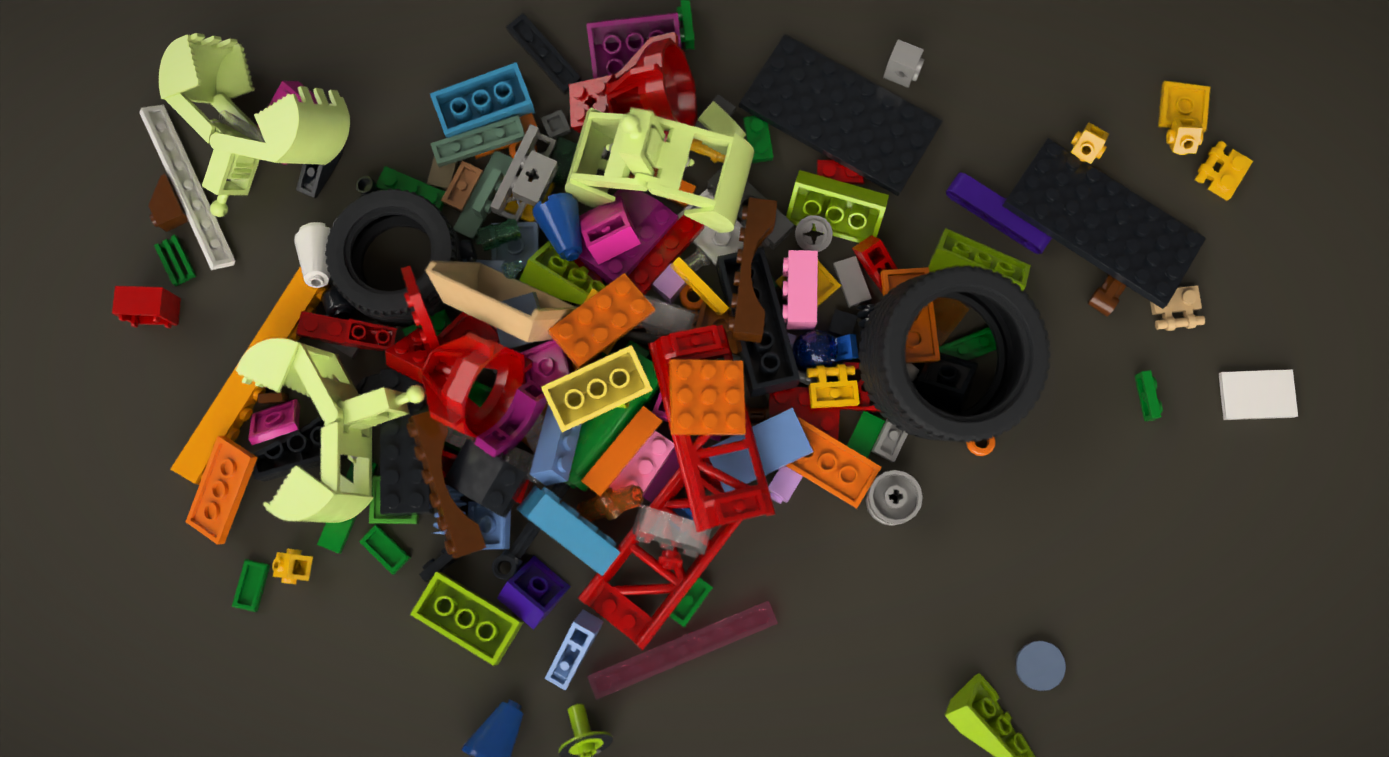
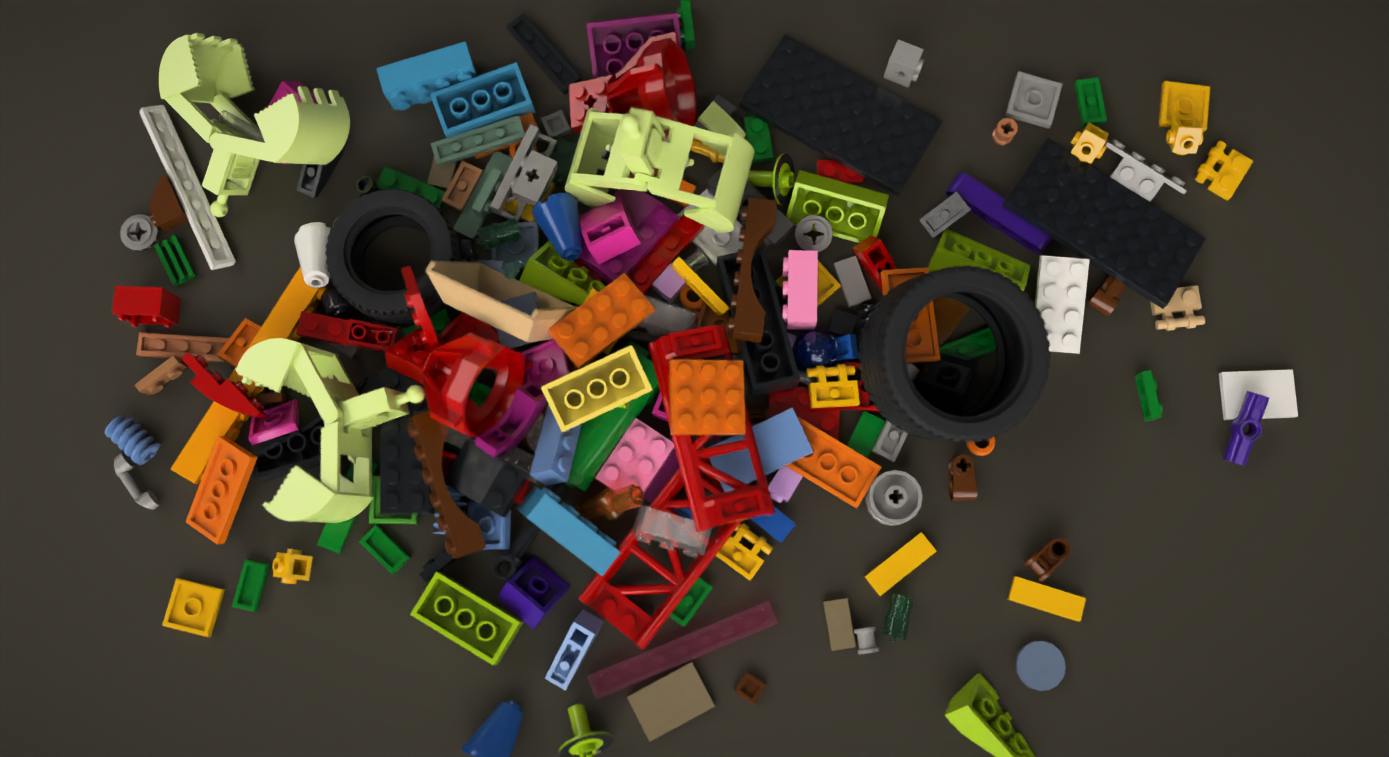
orange tile [581,406,662,497] -> none
red plate [658,550,683,570] -> none
none -> medium blue piece [104,415,161,465]
none -> light grey bar [114,452,160,510]
none -> light grey gear [120,214,159,251]
none -> medium nougat plate [135,356,187,396]
none -> nougat tile [136,332,229,362]
none -> yellow tile [162,578,225,637]
none -> red slope [181,352,267,419]
none -> orange plate [217,318,261,367]
none -> dark azure brick [376,41,478,110]
none -> dark tan tile [627,662,715,742]
none -> yellow plate [716,523,774,581]
none -> reddish brown tile [733,671,767,706]
none -> lime piece [747,154,795,205]
none -> blue slope [750,507,796,543]
none -> dark tan tile [823,598,856,651]
none -> light grey bush [854,626,880,654]
none -> yellow tile [864,532,937,596]
none -> clear green piece [882,593,914,642]
none -> plate [919,191,971,238]
none -> reddish brown piece [948,454,978,501]
none -> nougat bush [992,118,1018,146]
none -> light grey plate [1005,71,1063,129]
none -> yellow tile [1007,576,1086,622]
none -> reddish brown piece [1023,538,1071,582]
none -> white plate [1035,255,1090,354]
none -> green plate [1074,77,1107,127]
none -> light grey bracket [1104,139,1187,202]
none -> dark purple piece [1223,391,1269,466]

